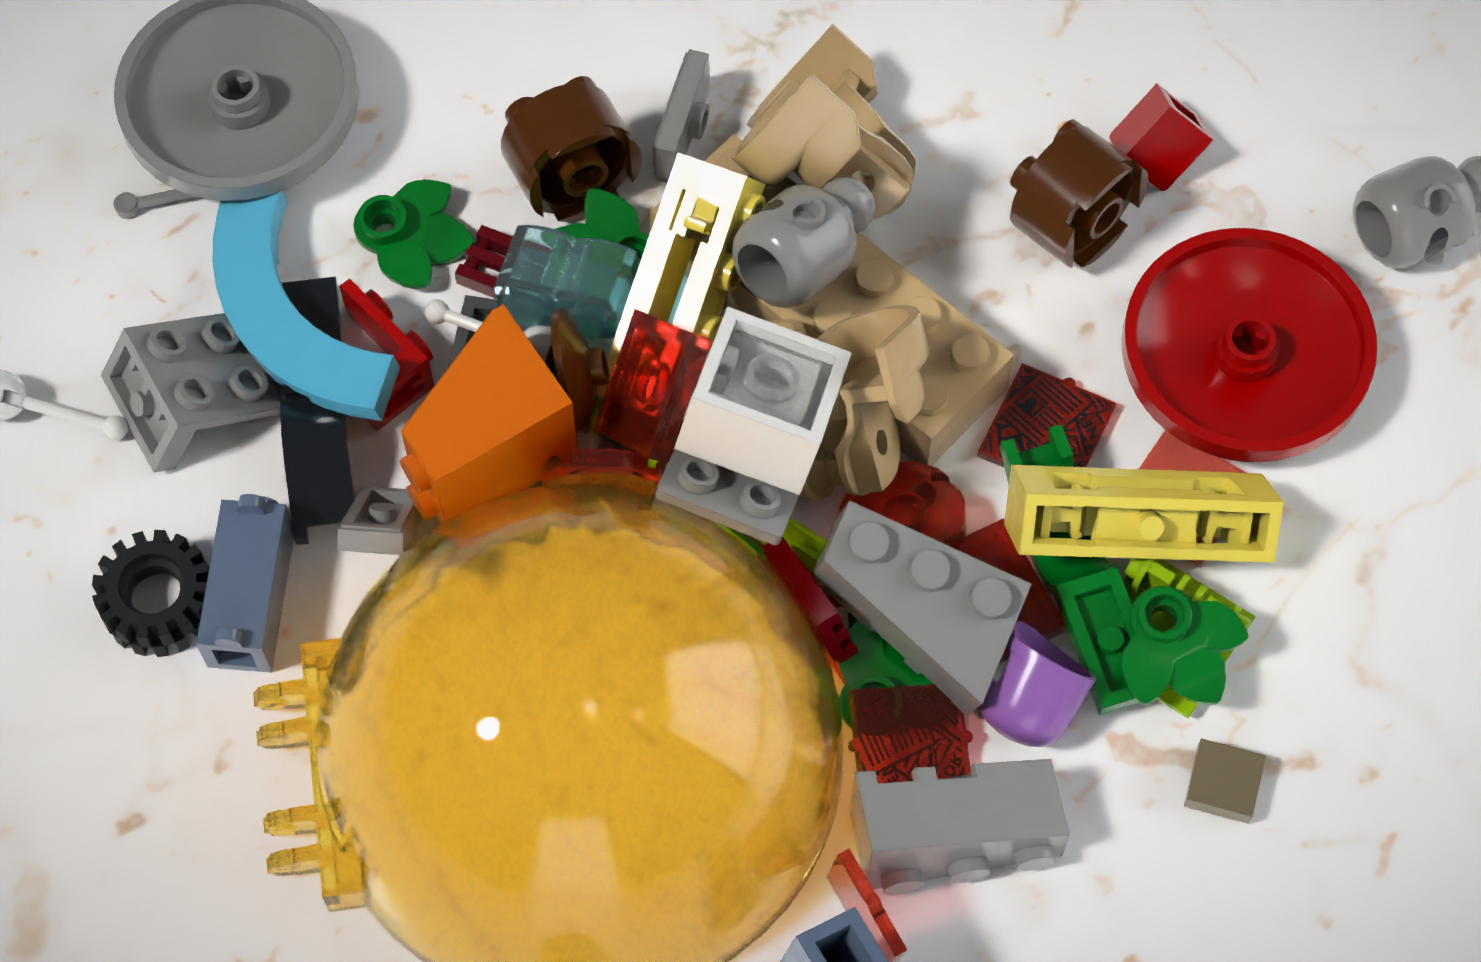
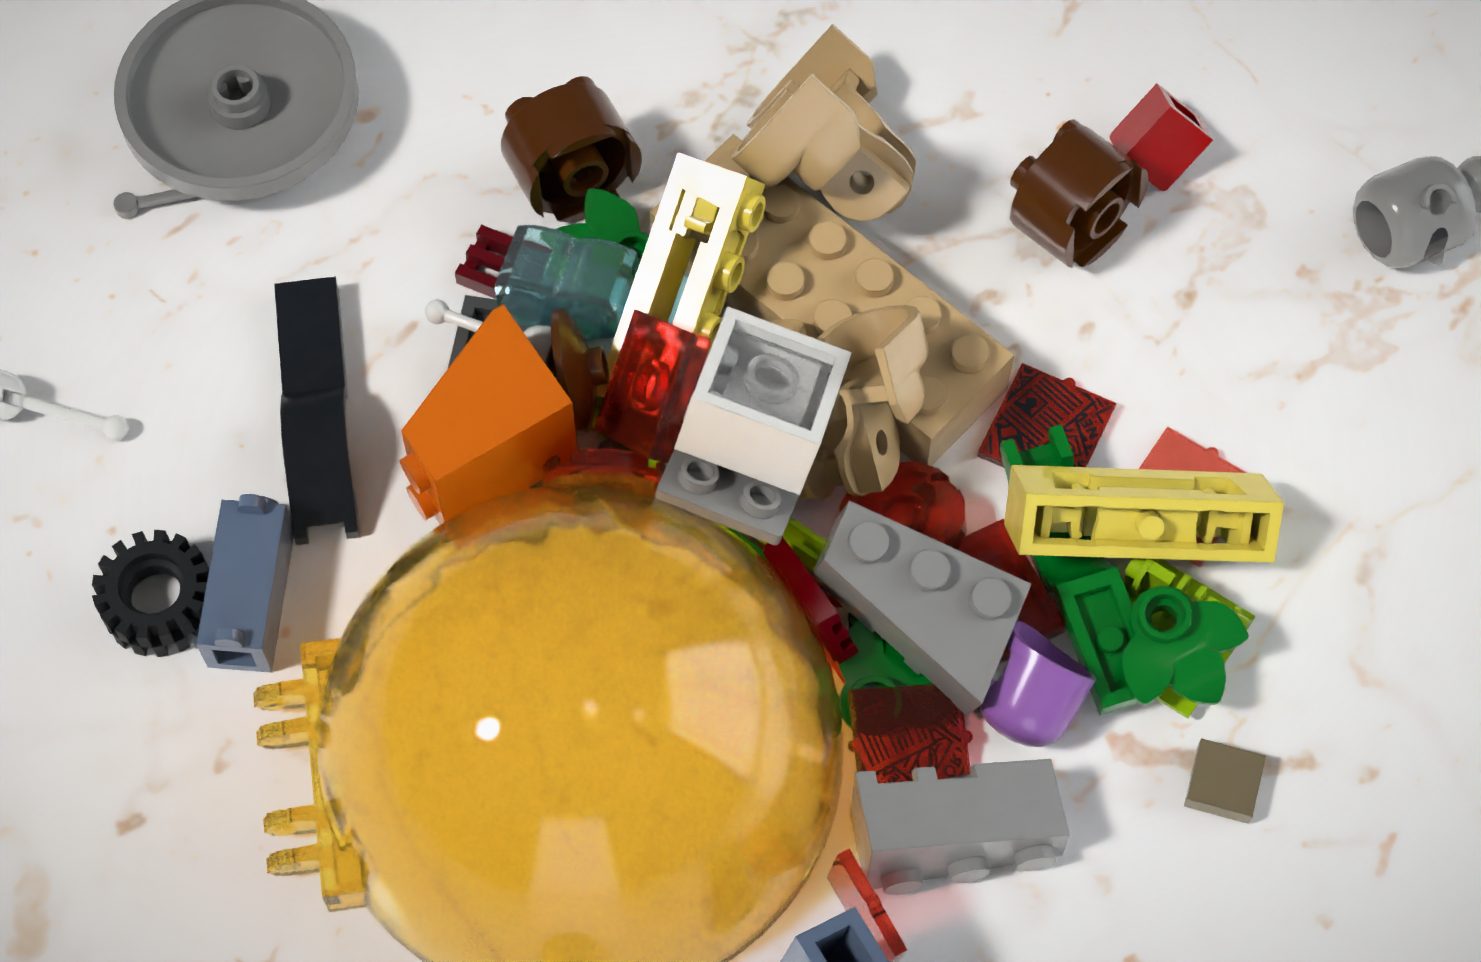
light grey bracket [101,313,281,473] -> none
medium azure tile [212,191,400,421] -> none
light grey plate [337,486,422,555] -> none
red bracket [339,278,435,432] -> none
green plate [353,179,474,289] -> none
light grey plate [652,49,710,182] -> none
light grey piece [732,176,875,308] -> none
red dish [1121,228,1378,462] -> none

